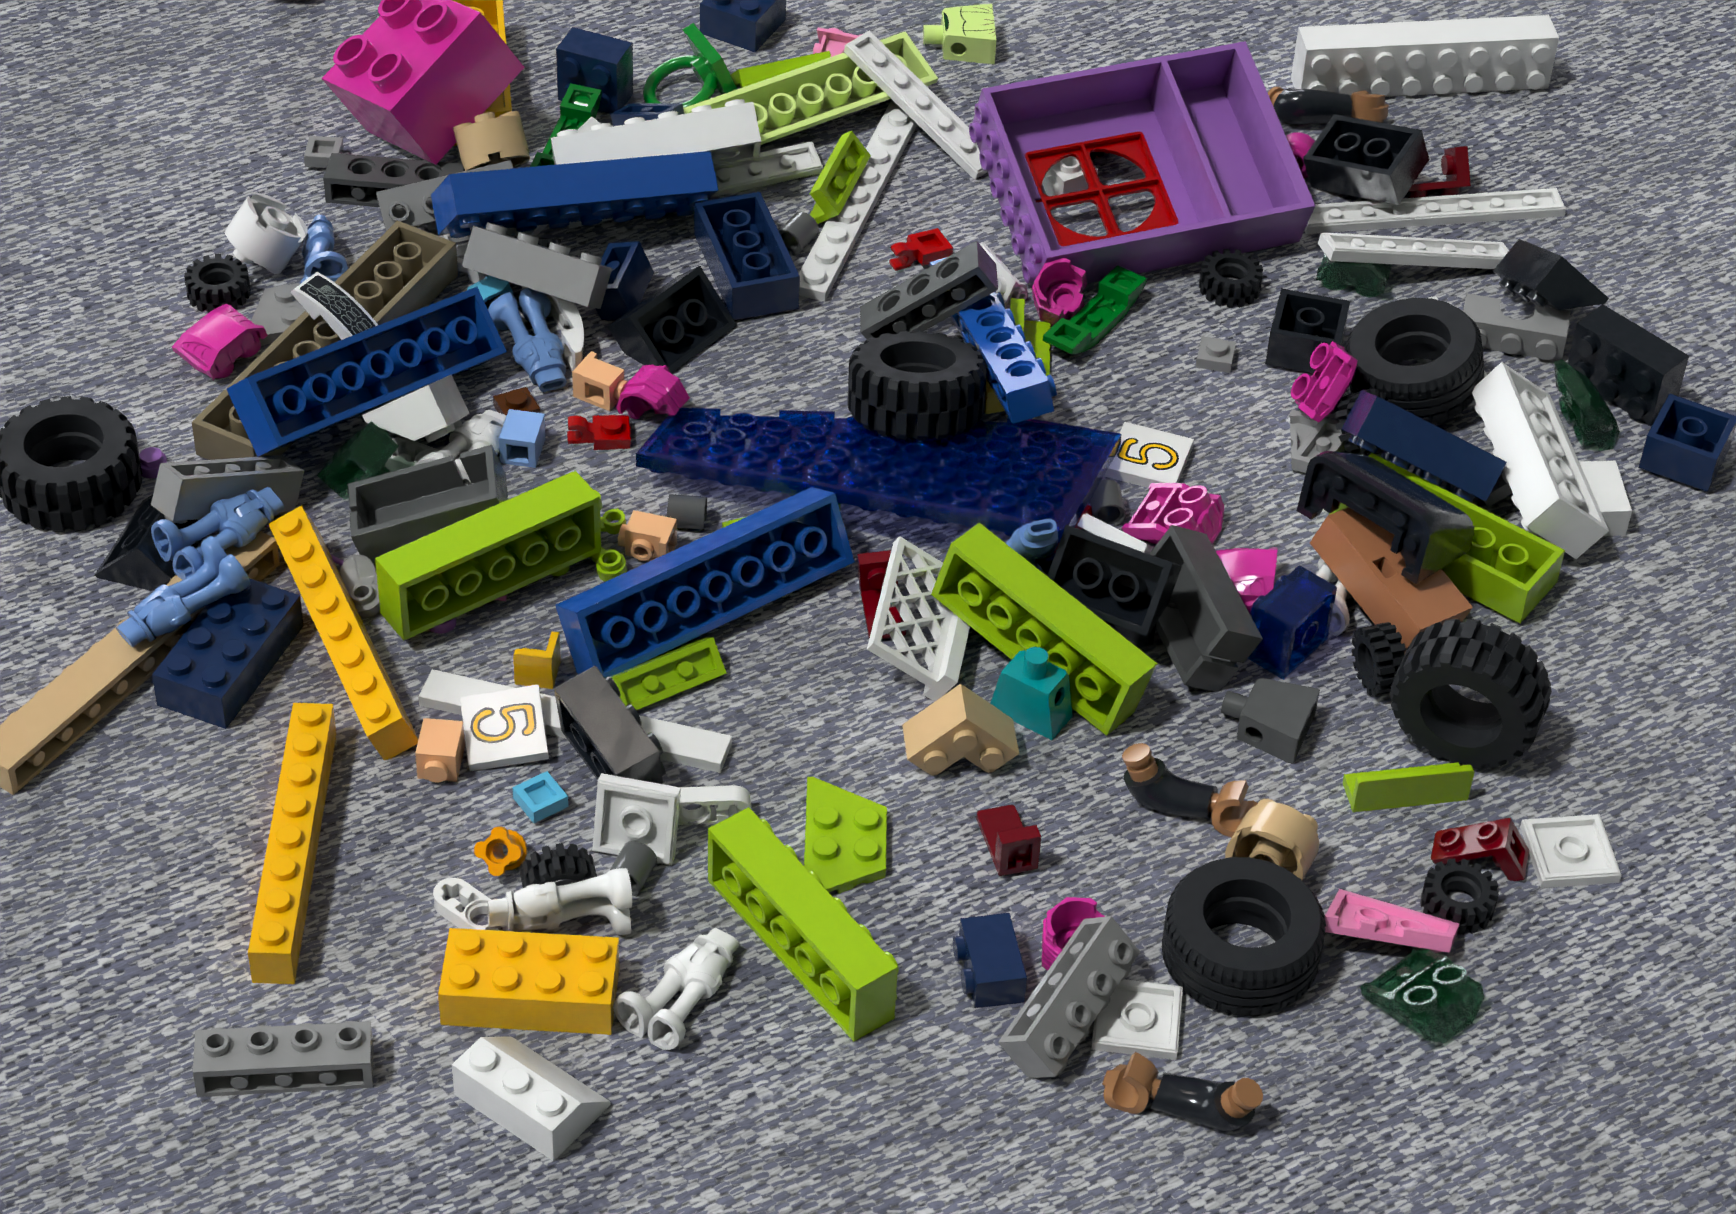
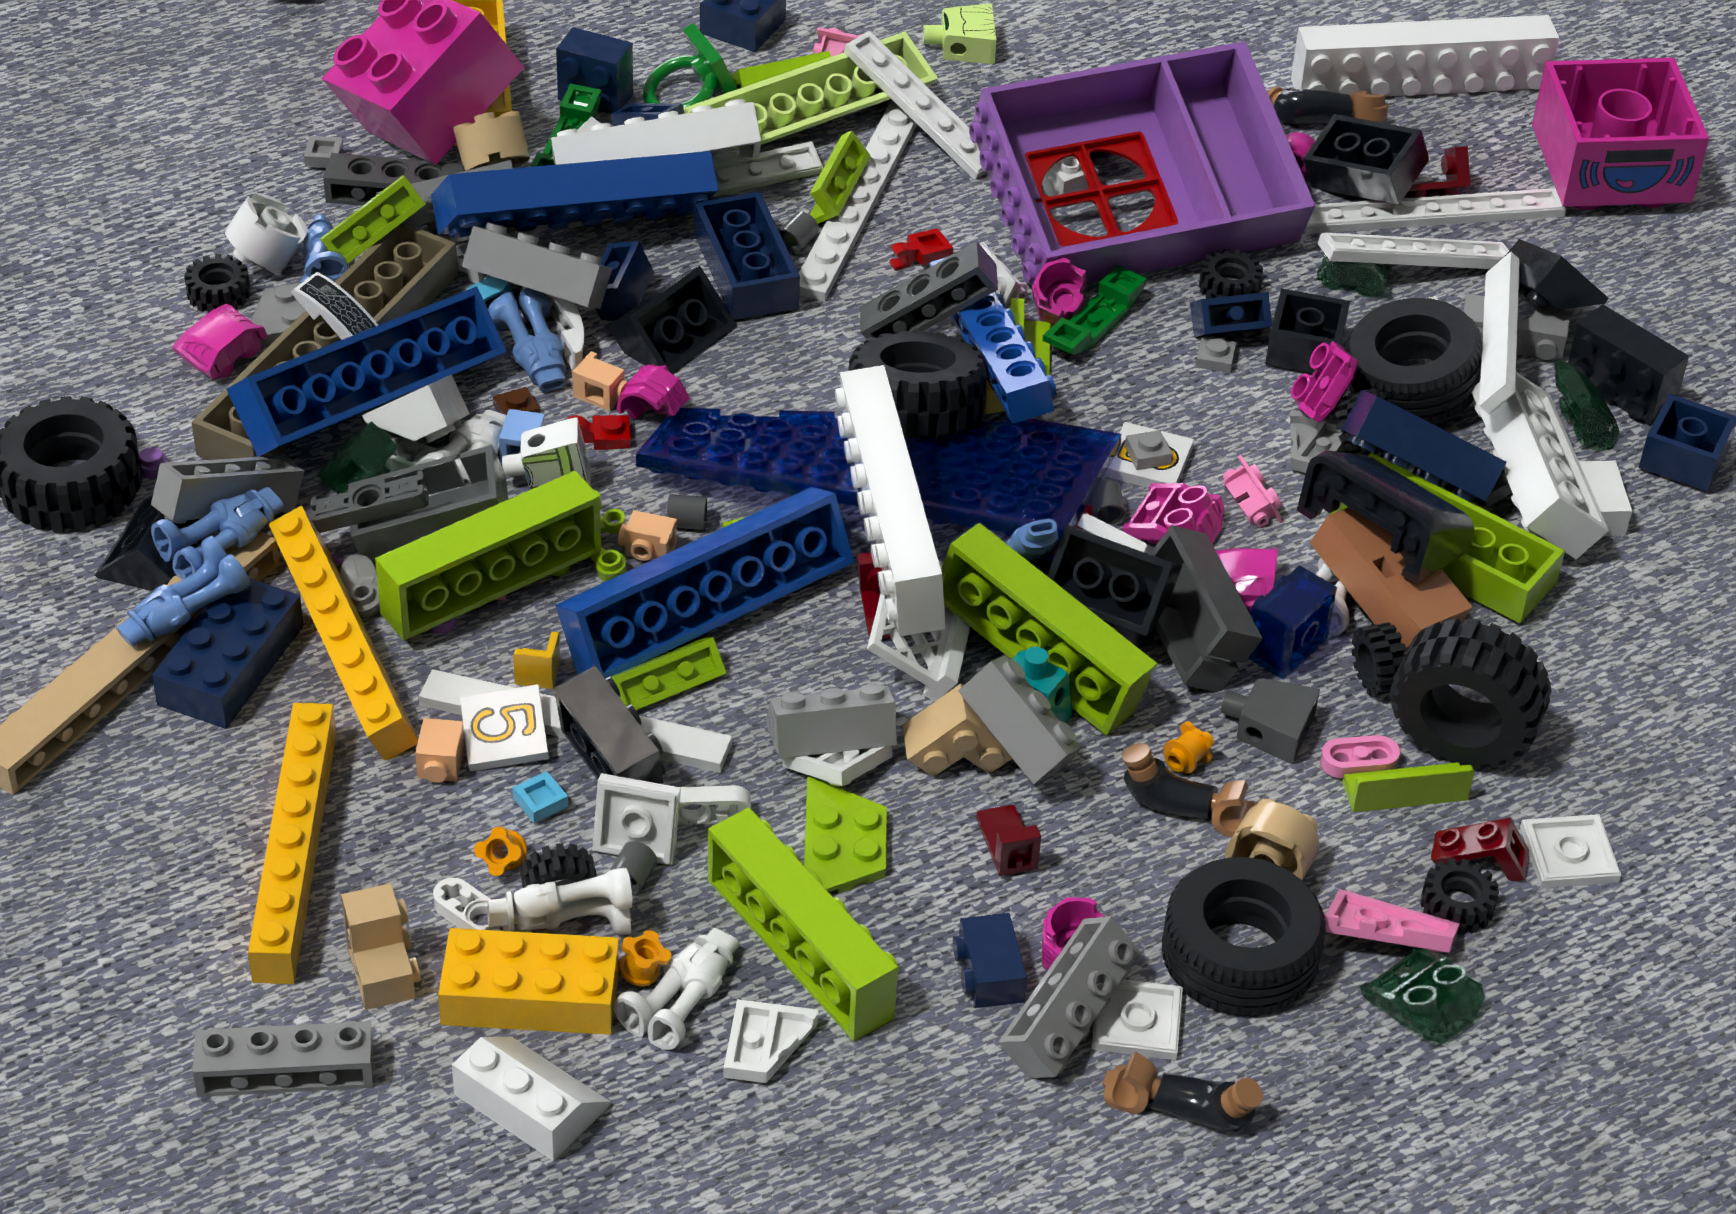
none -> dark grey piece [310,471,429,533]
none -> lime panel [320,175,426,264]
none -> tan brick [341,883,421,1010]
none -> white torso [502,417,591,490]
none -> light orange brick [619,930,671,987]
none -> white wing [724,999,819,1083]
none -> light grey slope [766,684,897,759]
none -> white wing [782,746,893,786]
none -> white brick [835,365,946,637]
none -> light grey slope [958,655,1081,784]
none -> light grey plate [1125,430,1172,470]
none -> light orange brick [1163,721,1214,774]
none -> dark blue brick [1190,292,1272,337]
none -> bright pink hinge [1223,455,1283,527]
none -> bright pink plate [1320,735,1400,778]
none -> white tile [1479,252,1519,414]
none -> dark pink brick [1532,58,1709,210]

